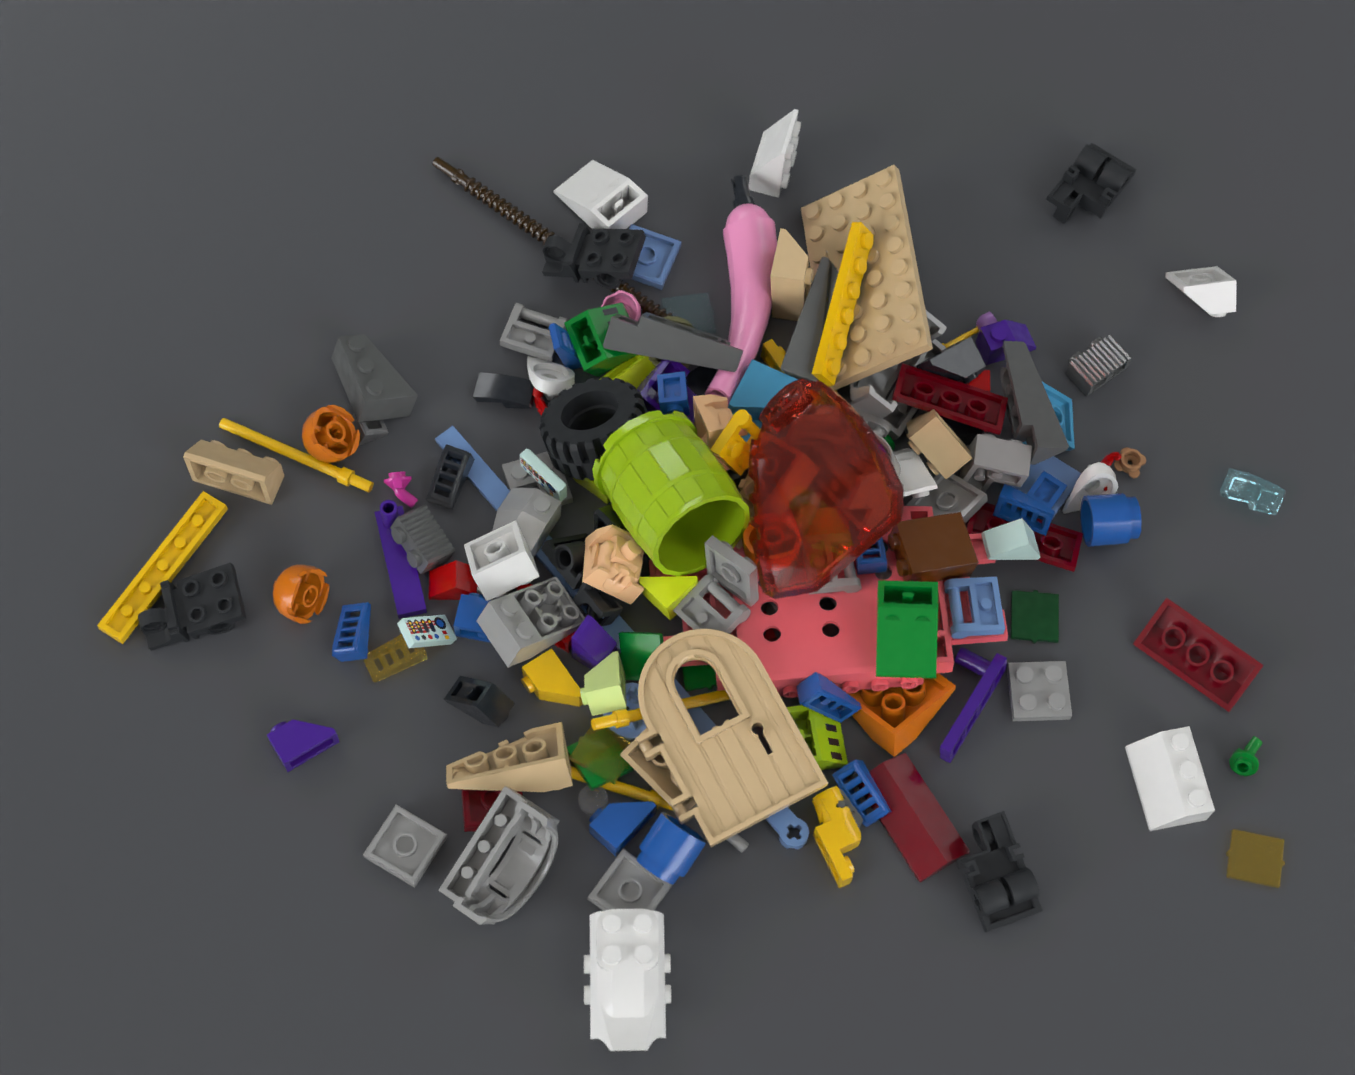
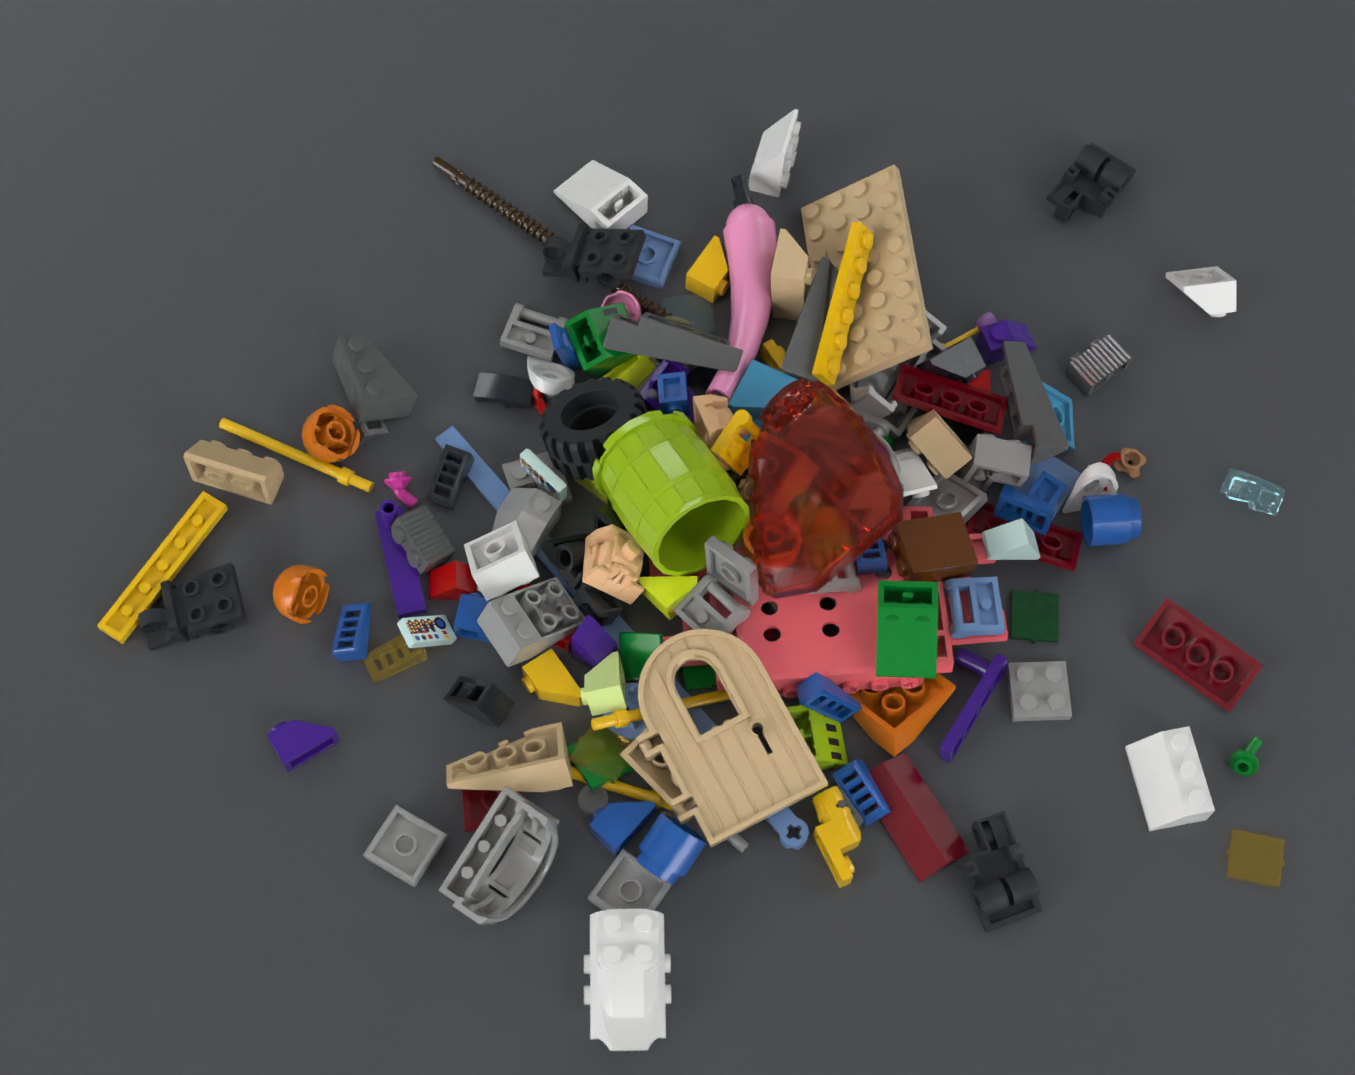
none -> yellow slope [685,235,729,303]

